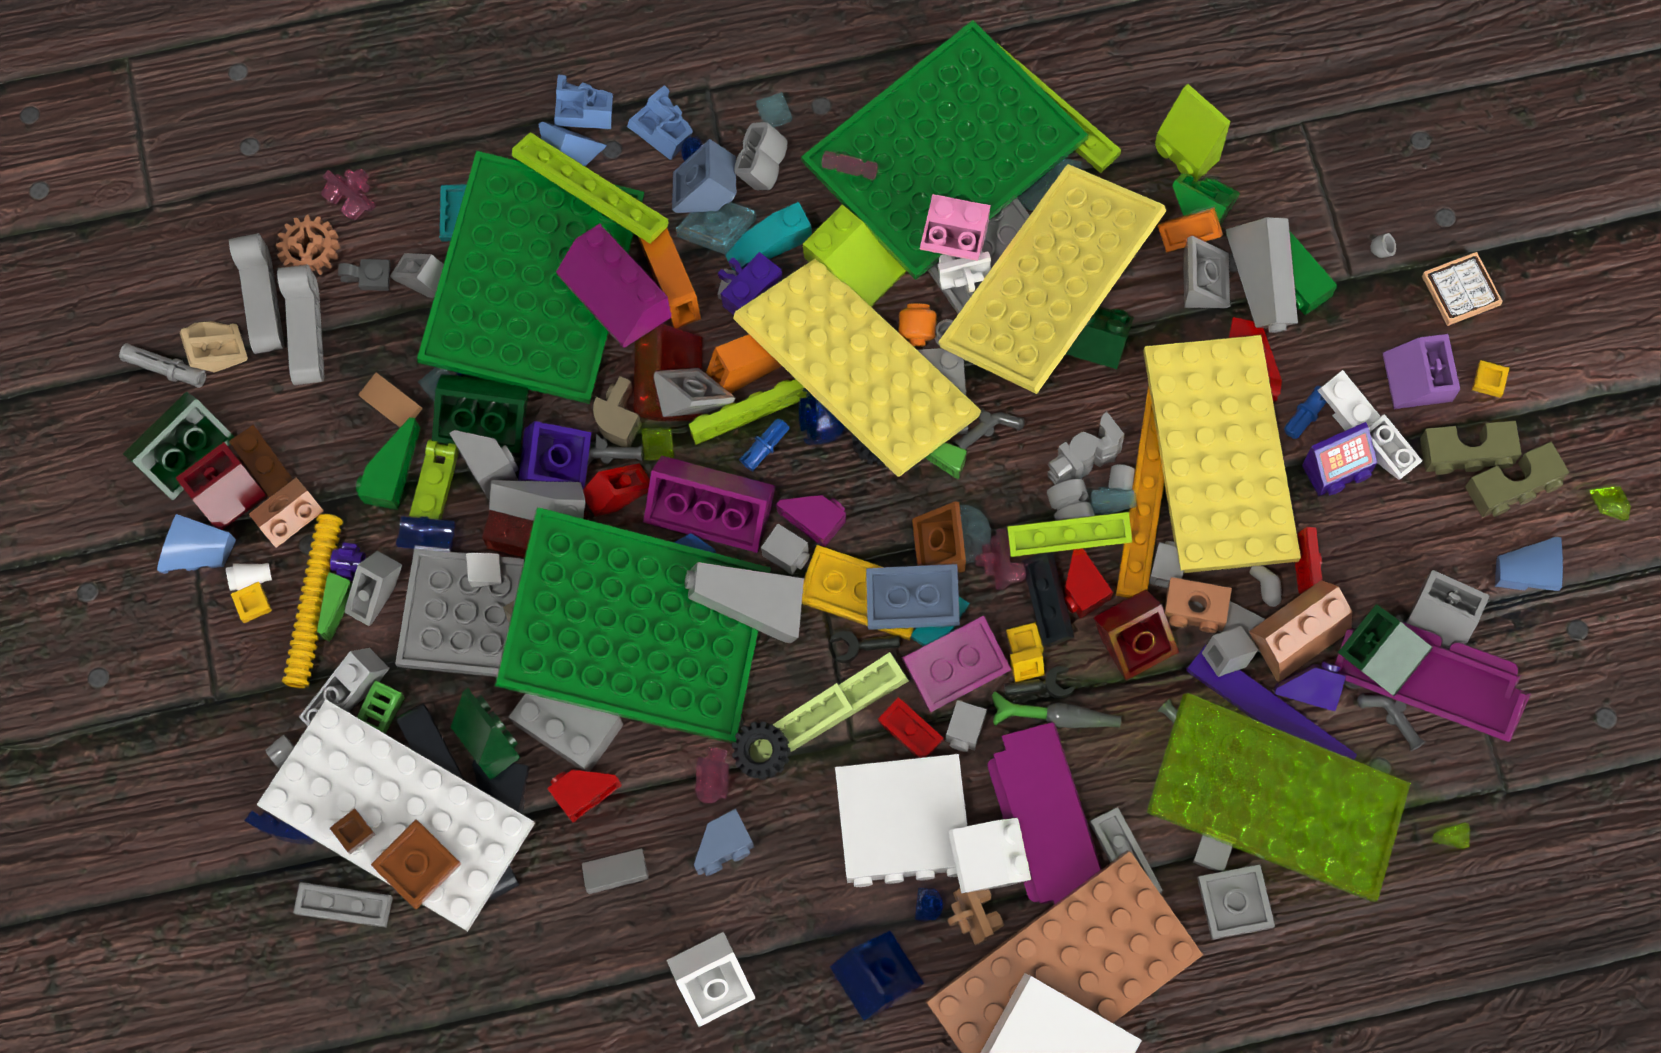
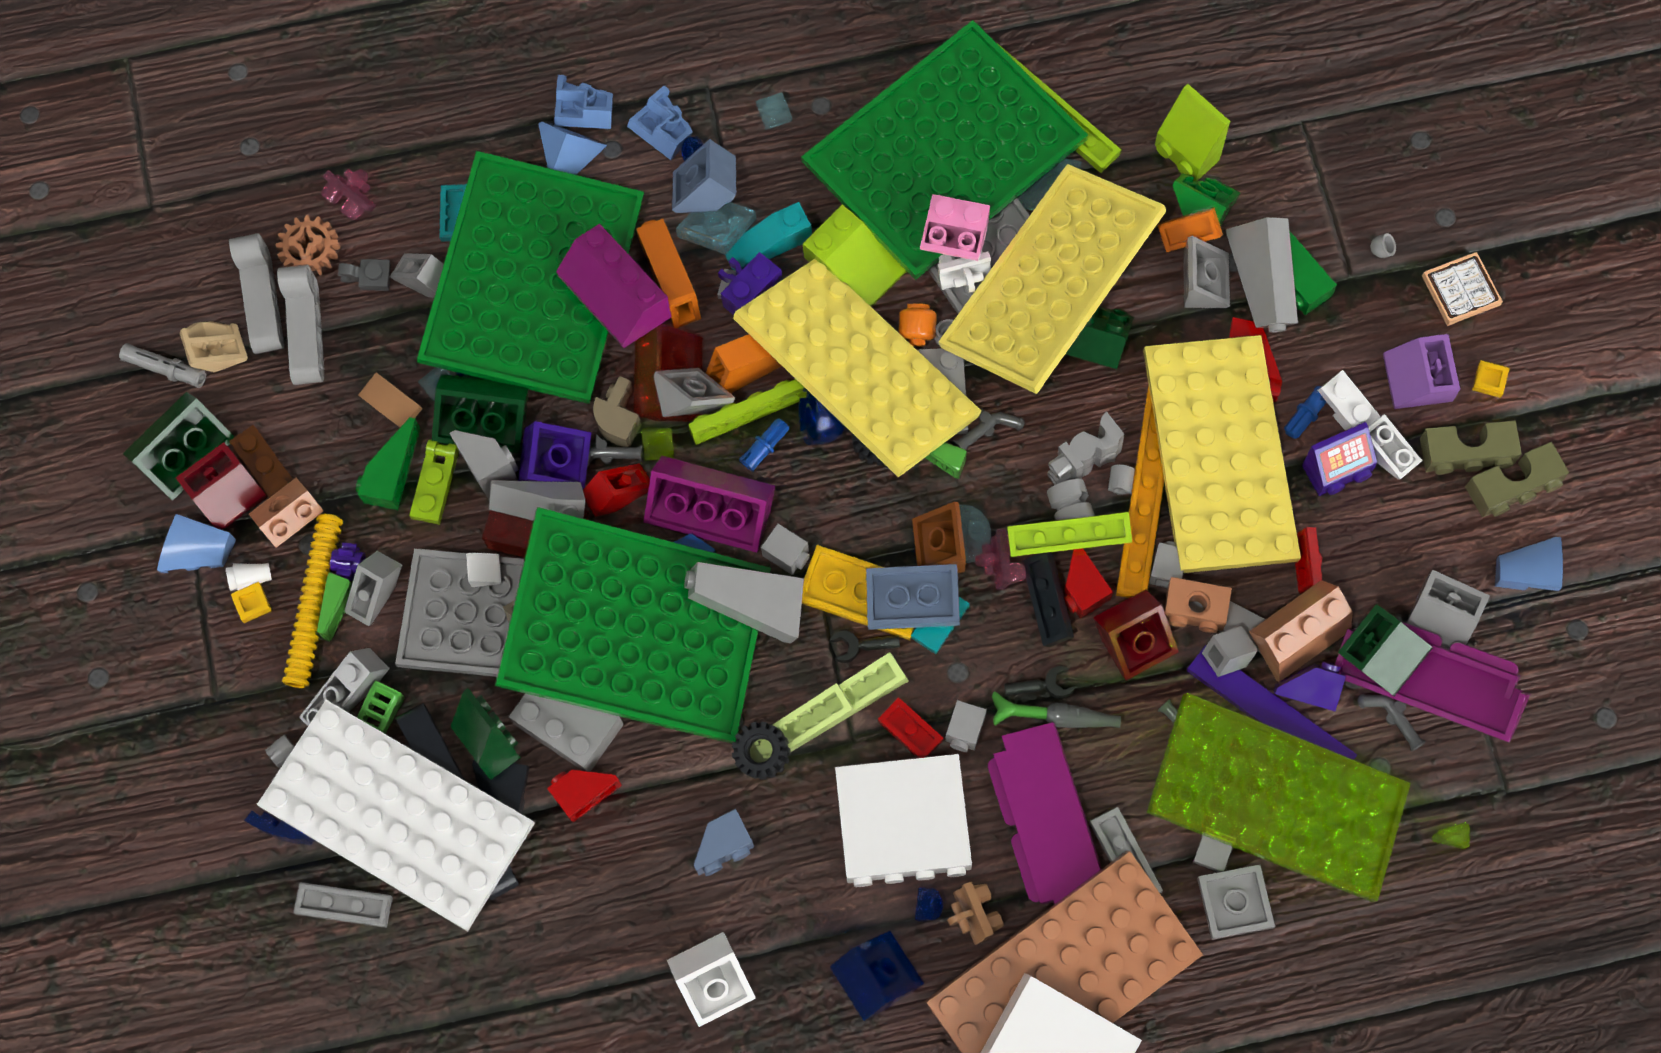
reddish brown plate [329,808,376,854] -> none
dark orange plate [371,819,462,910] -> none
clear blue hips [396,516,456,552] -> none
lime plate [512,132,668,244] -> none
light grey slope [582,848,649,894] -> none
clear pink hips [695,747,729,803] -> none
light grey brick [734,122,788,190] -> none
magenta slope [776,495,846,547] -> none
clear pink axle [822,151,878,180] -> none
magenta plate [901,616,1011,712] -> none
white slope [948,818,1031,893] -> none
yellow tile [1006,622,1044,654] -> none
yellow plate [1010,647,1045,682] -> none
clear light blue cone [1091,486,1136,515] -> none
light grey arm [1250,565,1282,607] -> none
clear neon green slope [1590,486,1631,521] -> none

